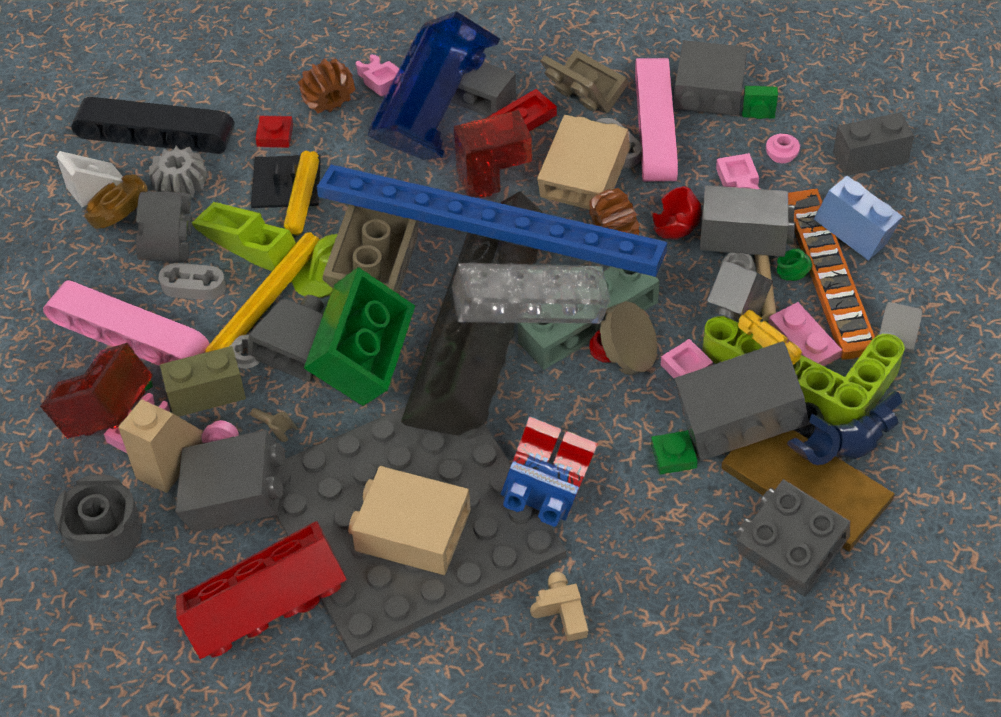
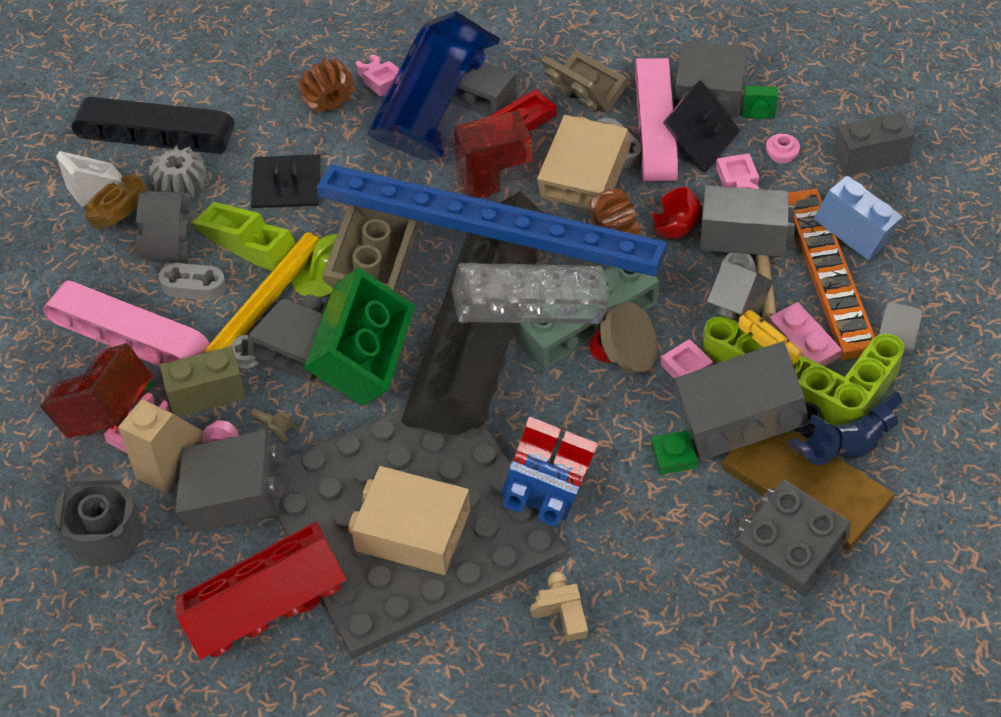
red plate [255,116,294,148] -> none
yellow axle [284,150,319,236] -> none
green plate [777,249,812,281] -> none
none -> black piece [663,80,740,173]

